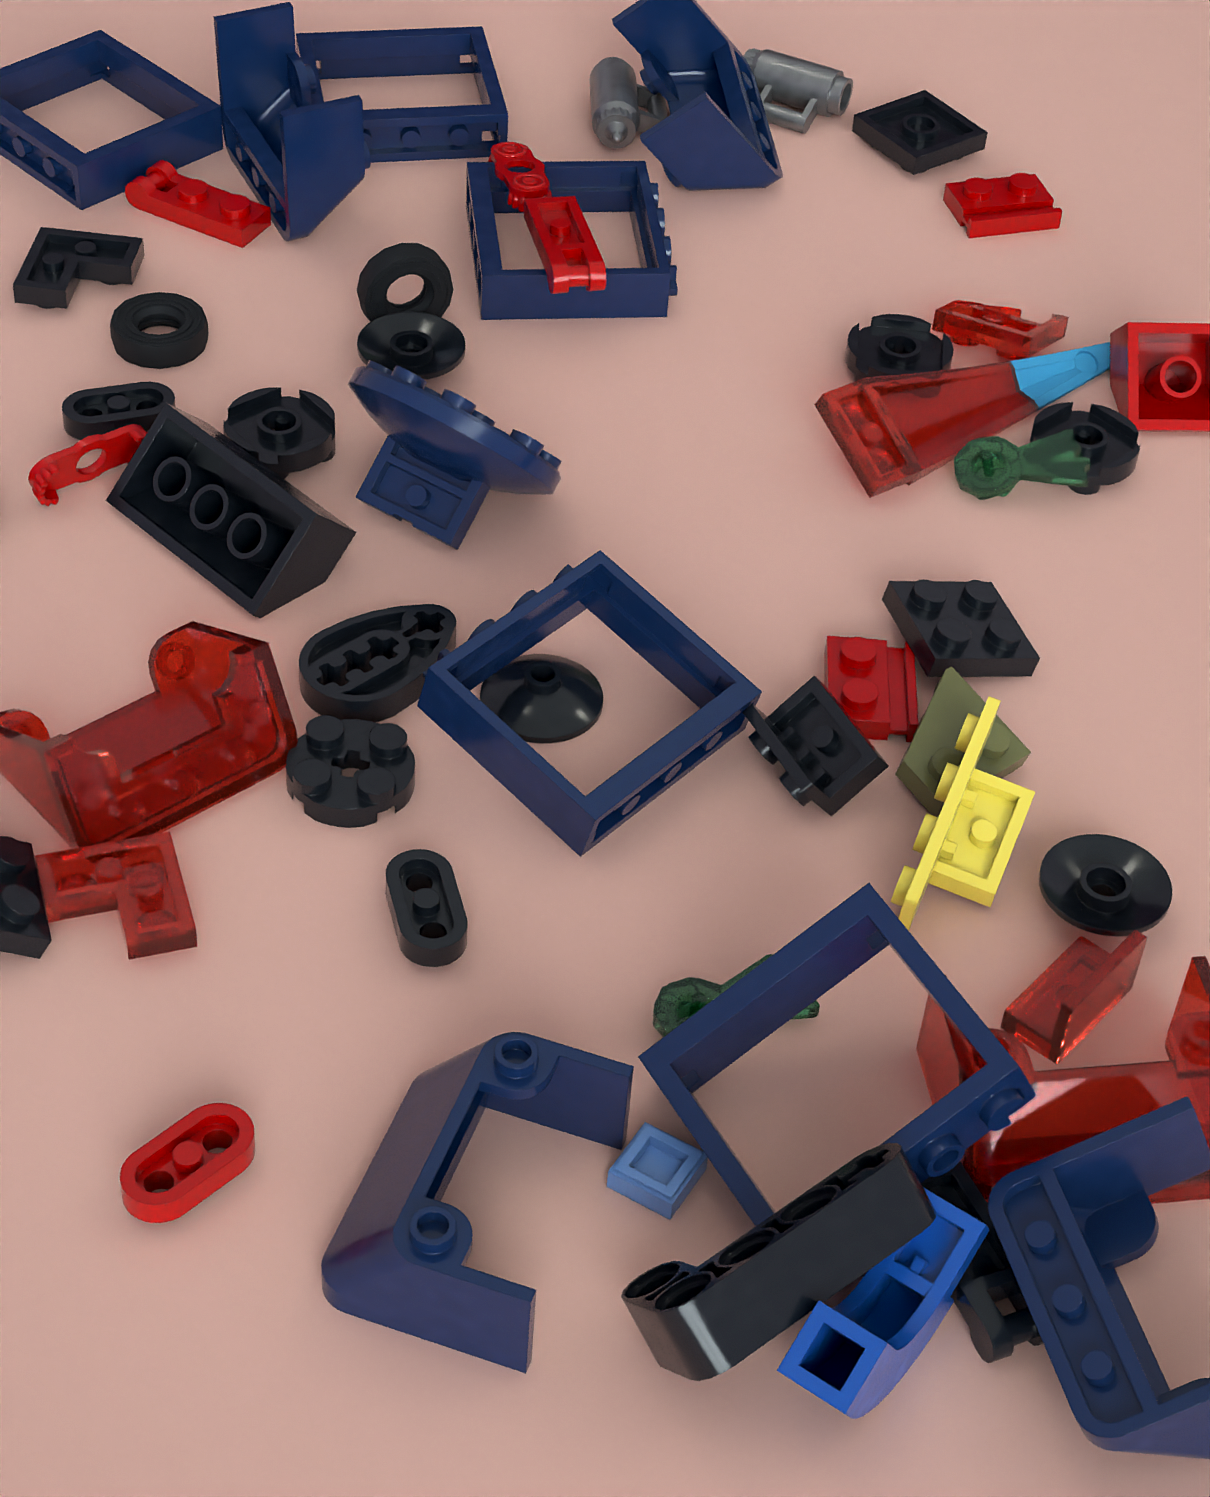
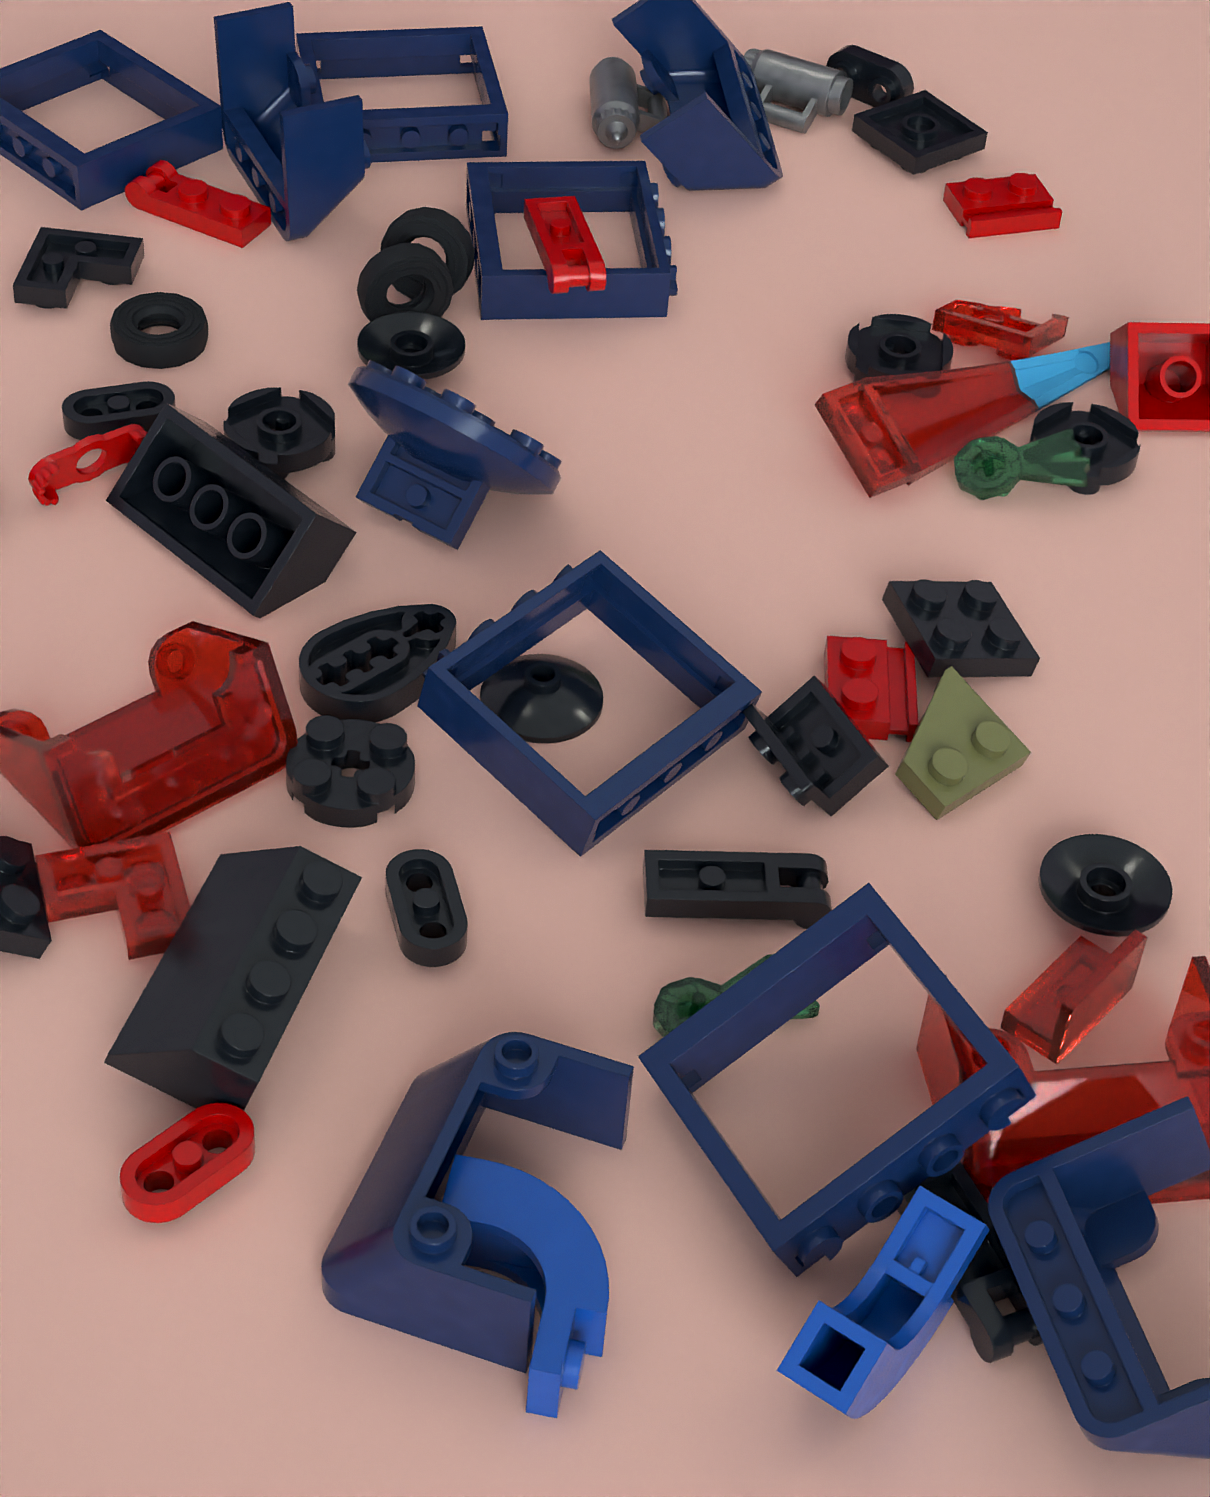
red piece [488,142,552,212] -> none
medium blue tile [607,1122,708,1220] -> none
black beam [621,1143,936,1381] -> none
light yellow bracket [891,696,1035,931] -> none
none -> black slope [104,846,362,1110]
none -> black tyre [381,206,475,300]
none -> blue arch [442,1154,609,1418]
none -> black plate [643,850,832,929]
none -> black plate [826,45,914,107]

